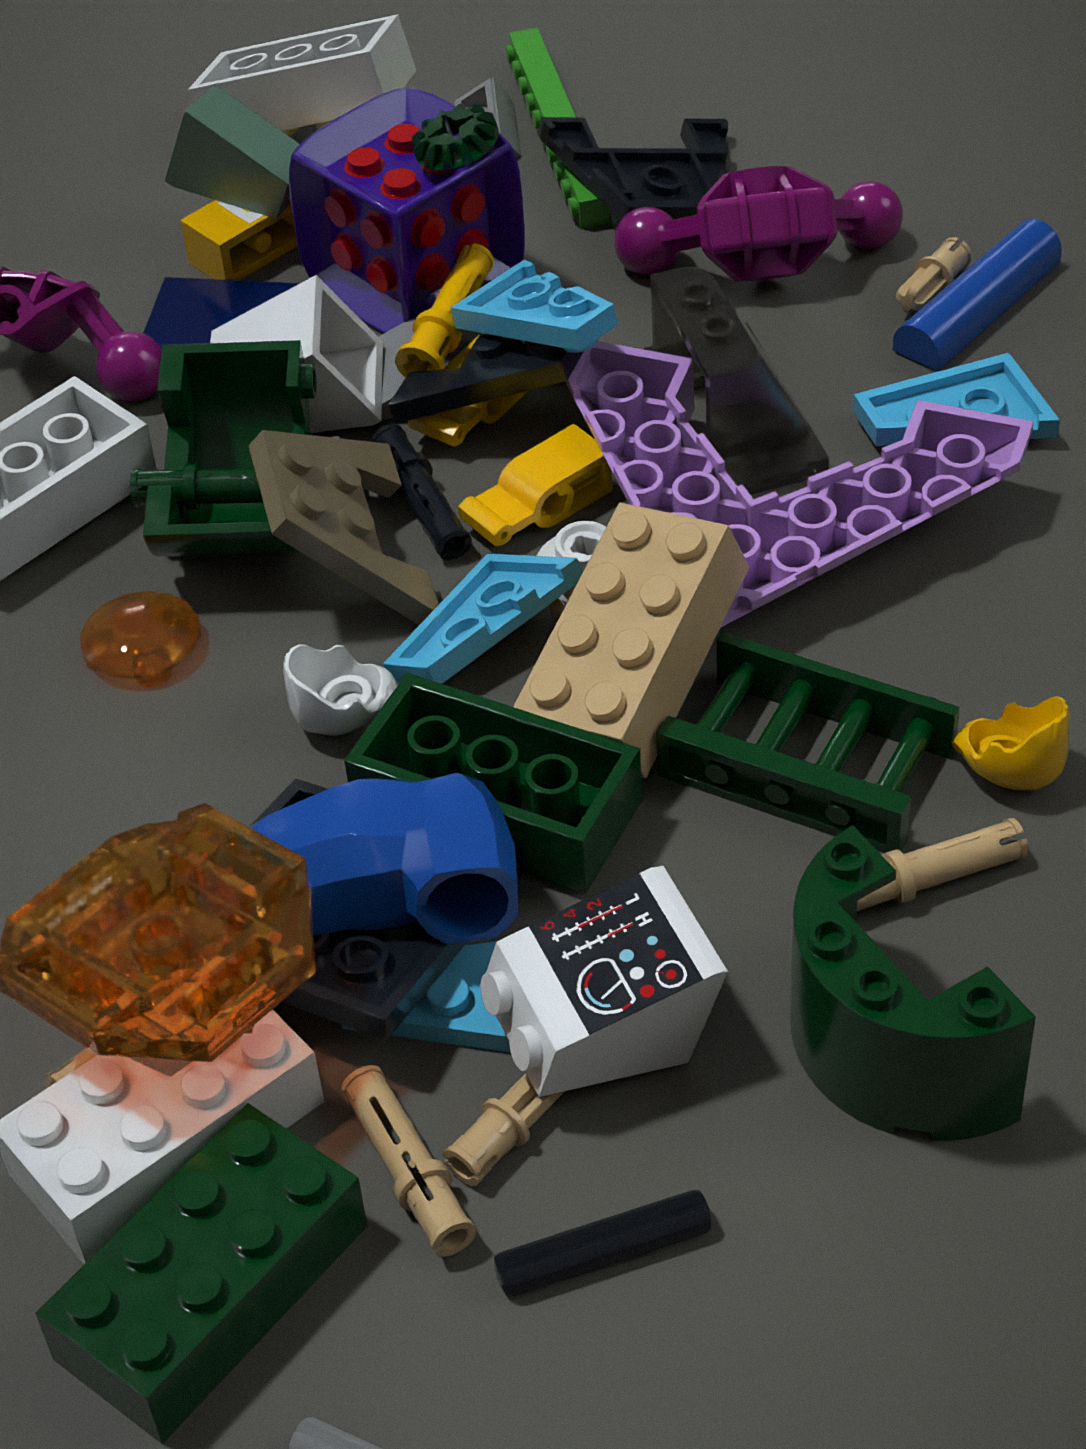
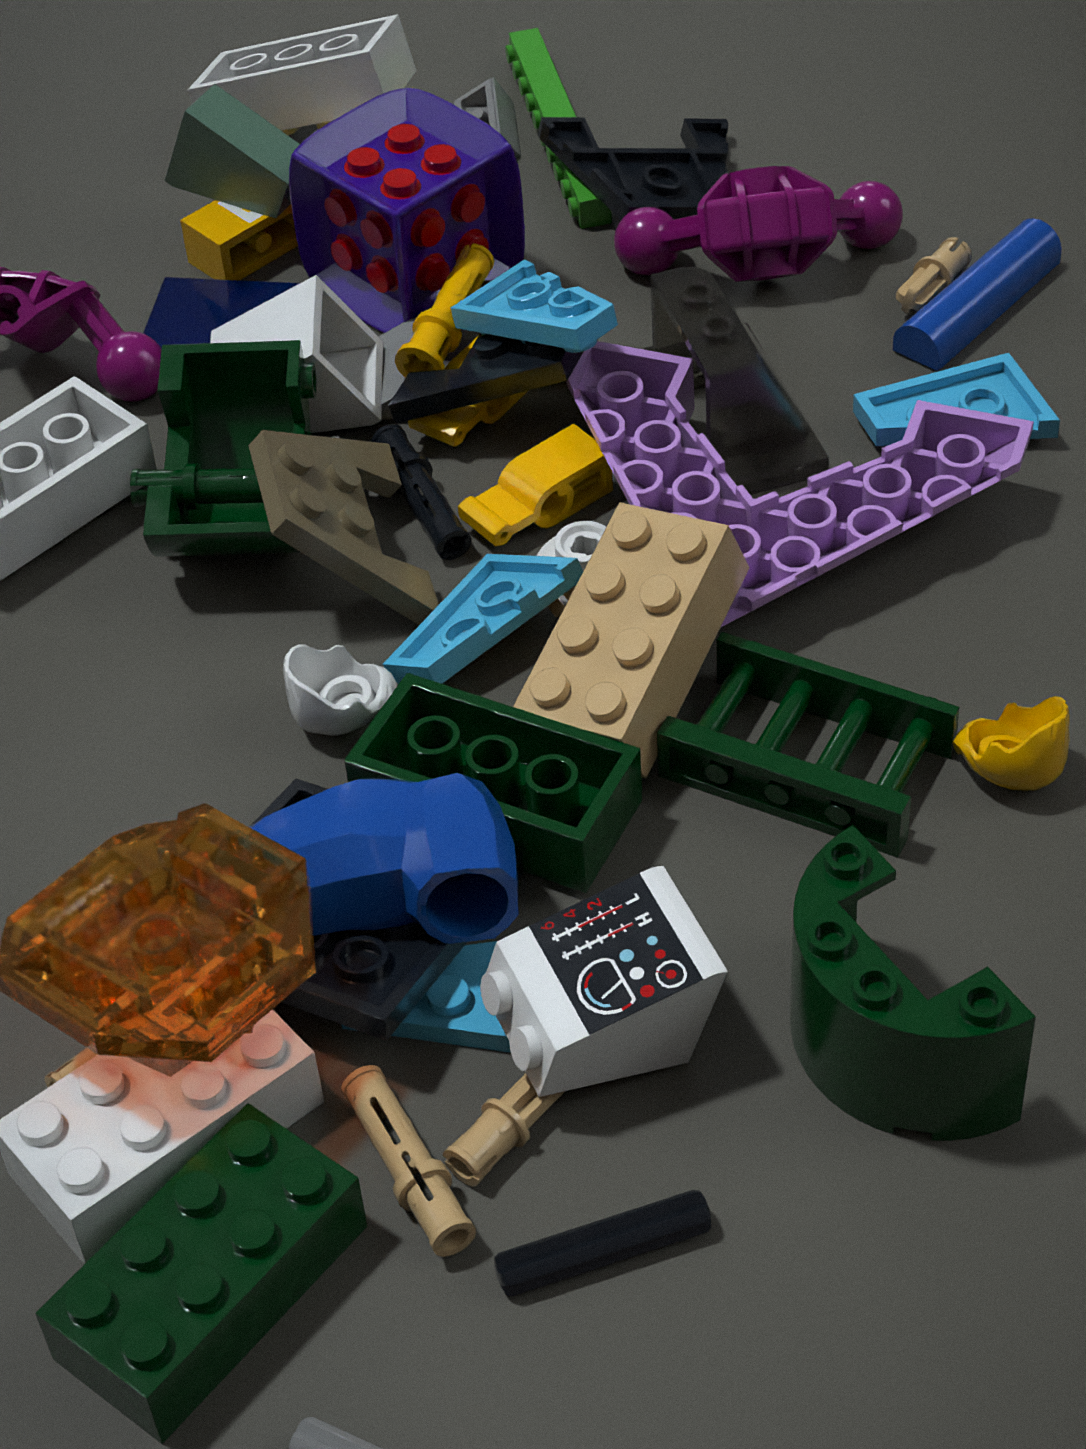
clear orange dish [80,591,201,687] -> none
dark green gear [412,104,499,171] -> none
tan pin [857,818,1029,911] -> none

